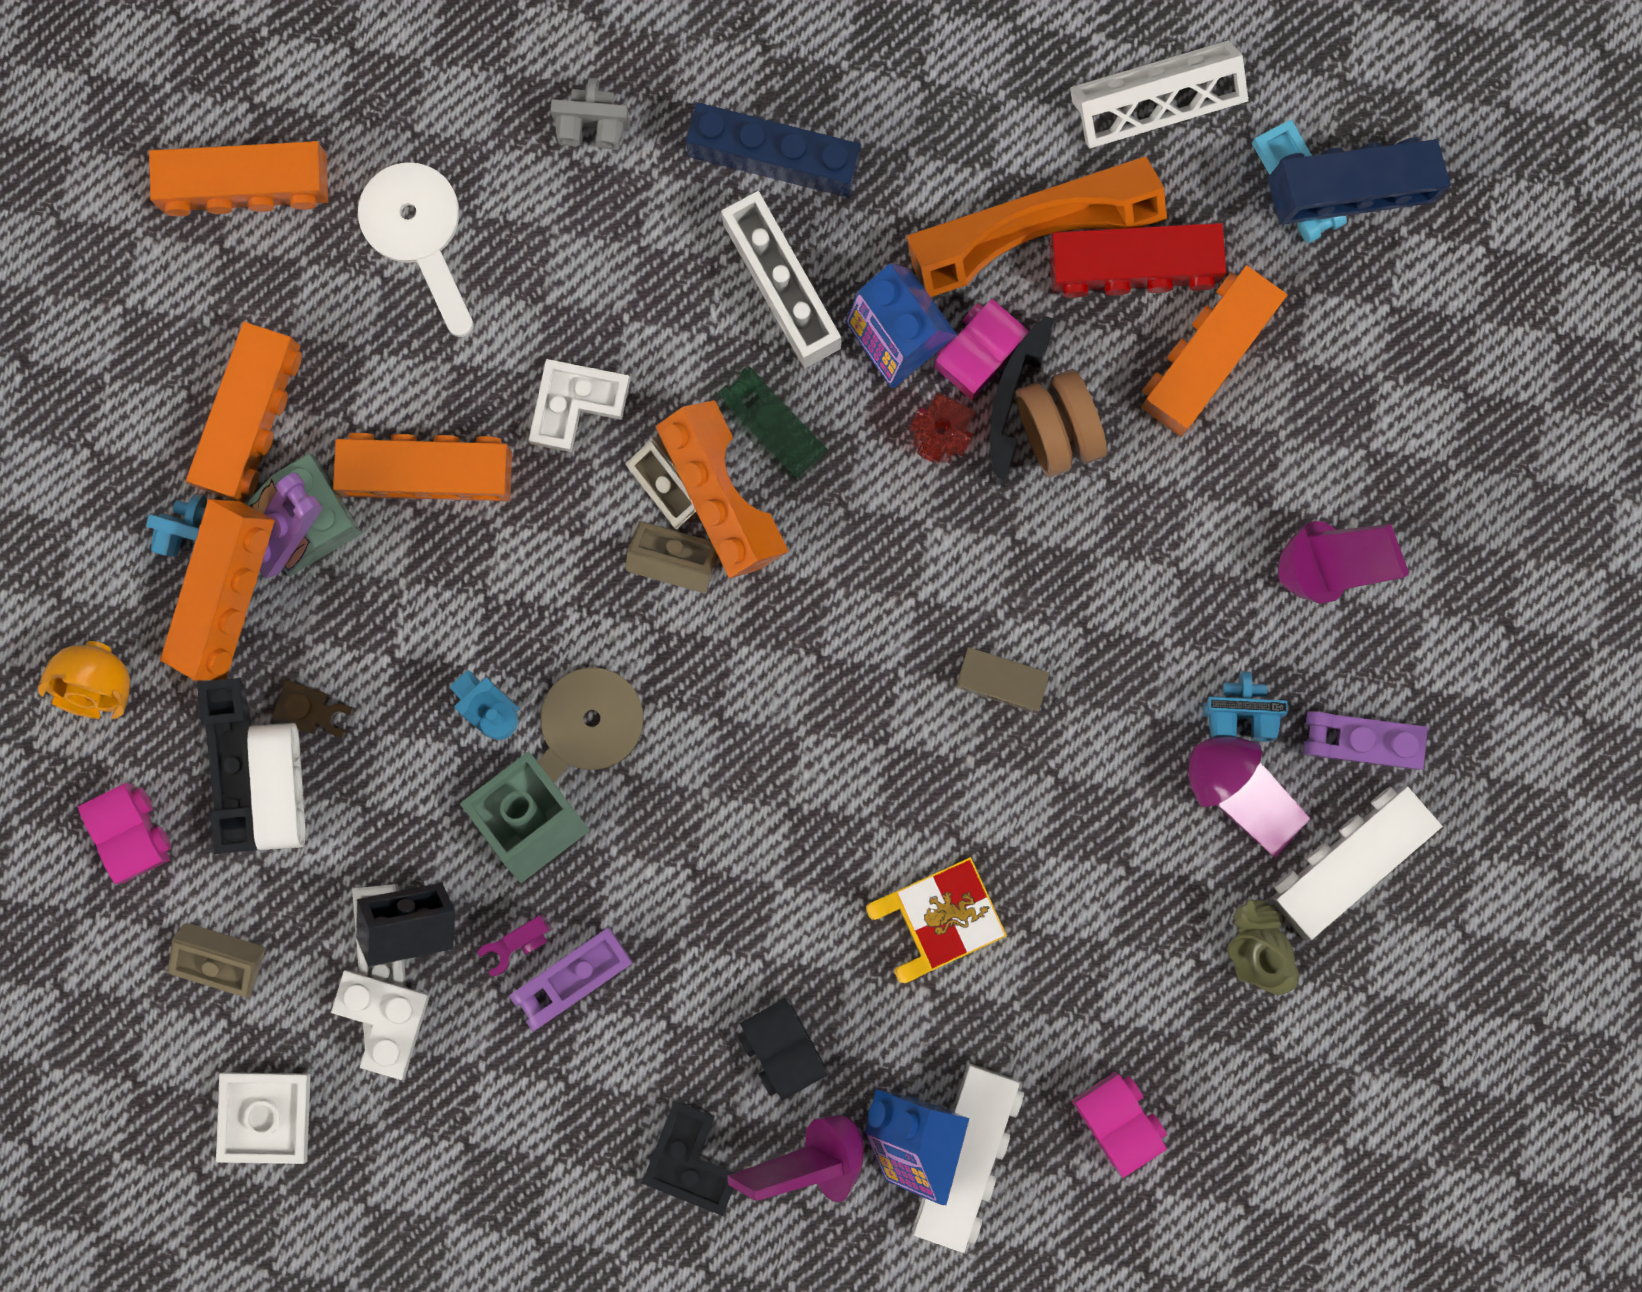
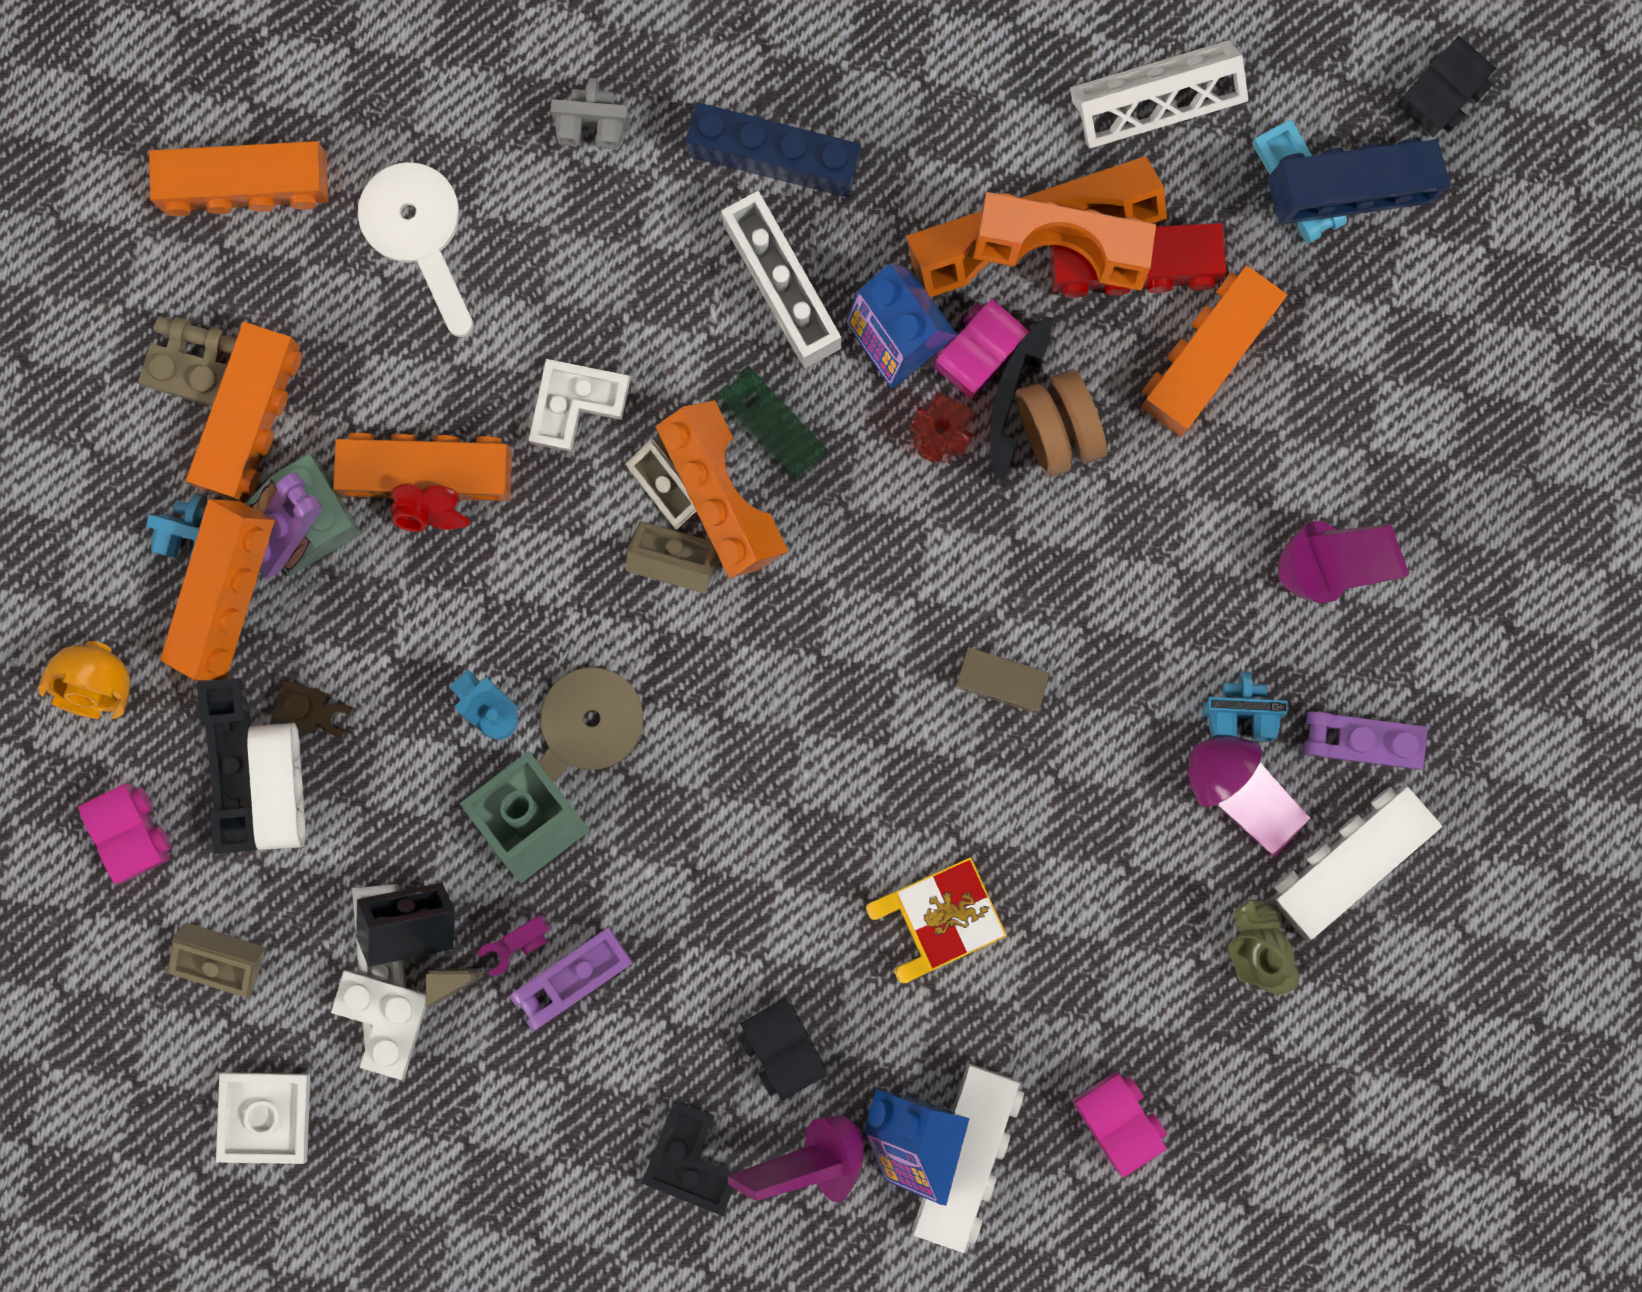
none -> dark tan plate [138,316,237,406]
none -> red plate [390,483,470,532]
none -> dark tan slope [426,969,484,1006]
none -> orange arch [973,192,1156,291]
none -> black brick [1396,35,1497,138]

